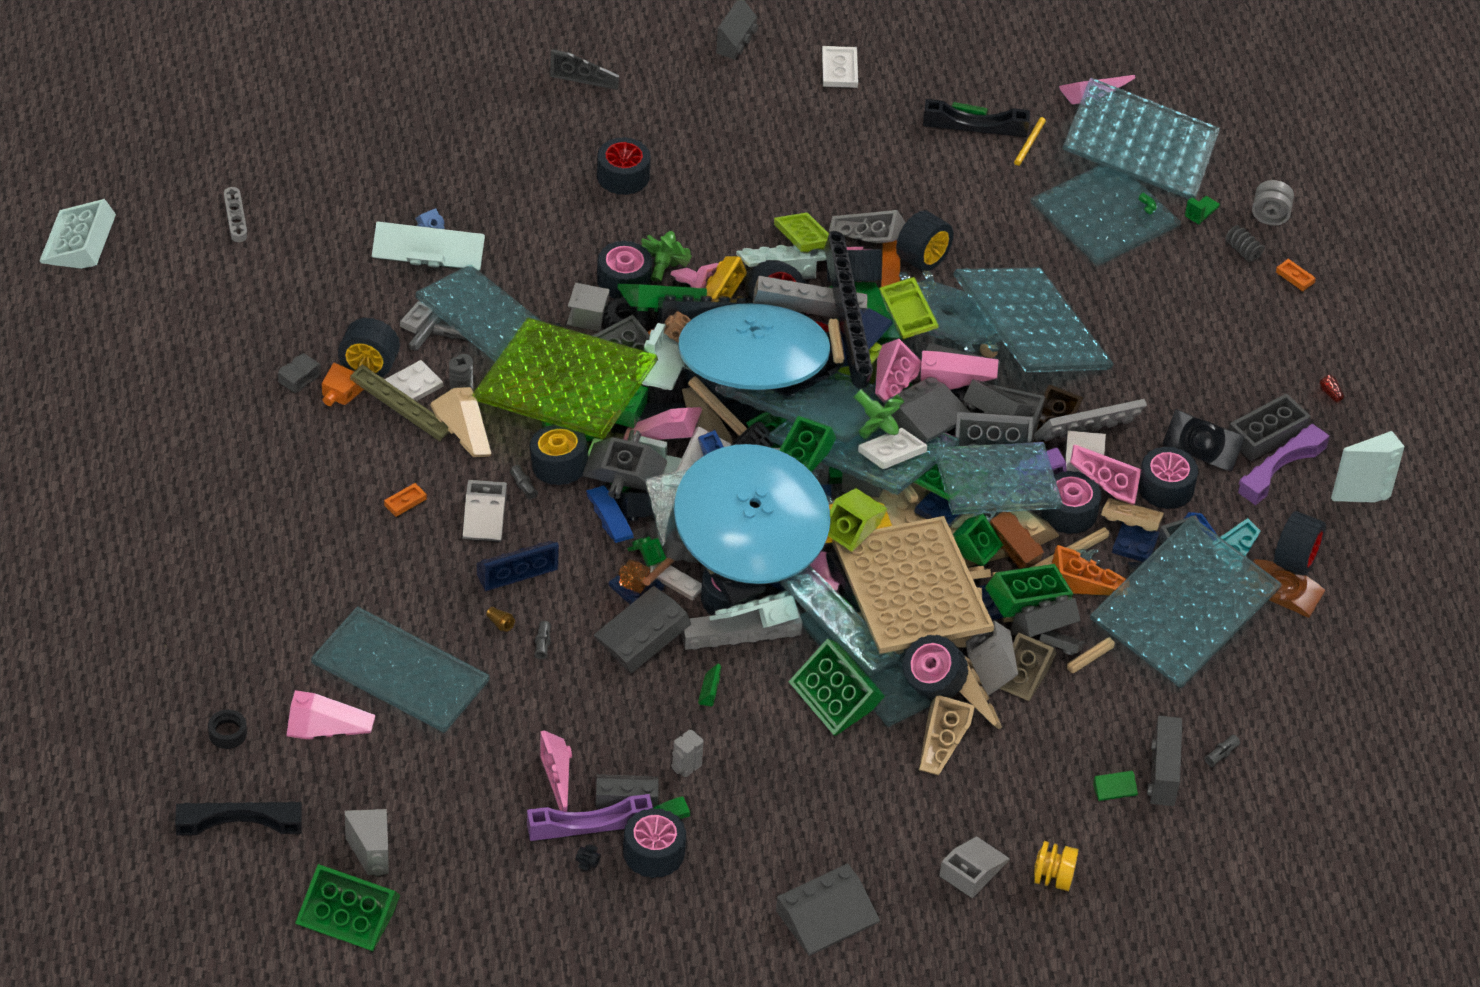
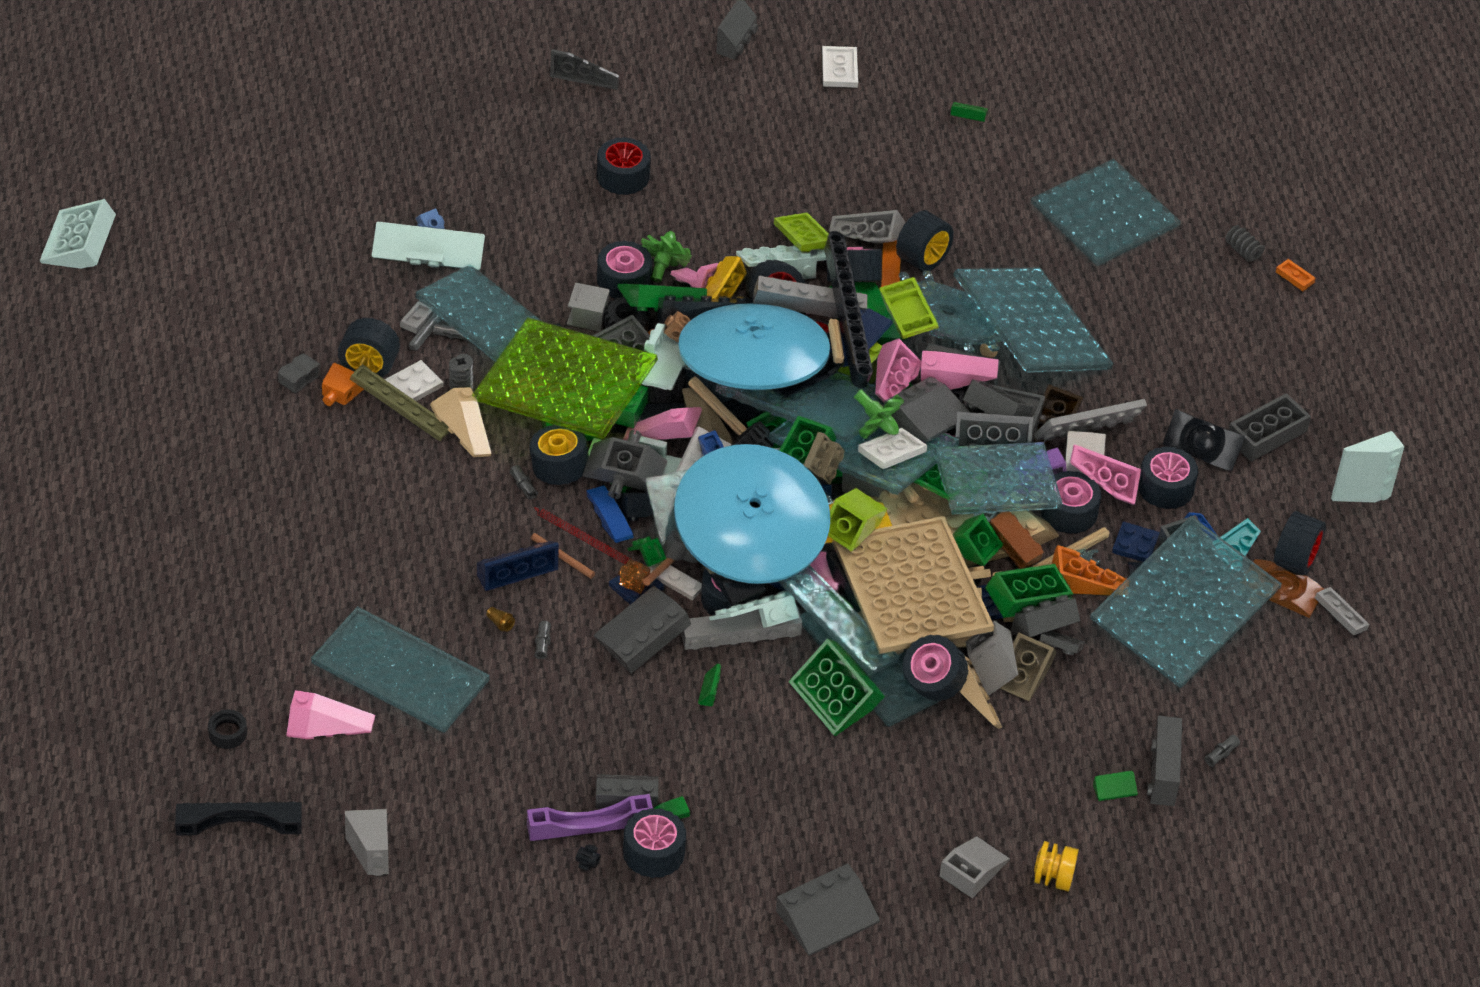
light grey beam [224,187,247,242] -> none
green slope [295,864,400,951] -> none
orange plate [384,483,427,517] -> none
light grey slope [463,480,507,542] -> none
bright pink wedge [540,731,572,812] -> none
light grey brick [671,730,704,777] -> none
dark blue plate [914,492,968,528] -> none
tan wedge [919,695,975,775] -> none
black arch [923,99,1030,137] -> none
yellow bar [1014,117,1046,166] -> none
bright pink wedge [1059,75,1135,107] -> none
clear light blue plate [1062,77,1220,199] -> none
tan axle [1067,637,1115,673] -> none
tan plate [1101,498,1164,531] -> none
green arm [1138,193,1157,215] -> none
green bracket [1185,196,1220,225] -> none
medium lavender arch [1238,424,1329,505] -> none
light grey wheel [1252,180,1294,226] -> none
clear red cone [1319,375,1344,403] -> none
none -> nougat bar [531,533,595,579]
none -> red piece [534,507,648,573]
none -> dark tan slope [804,432,845,485]
none -> light grey plate [1315,587,1370,635]

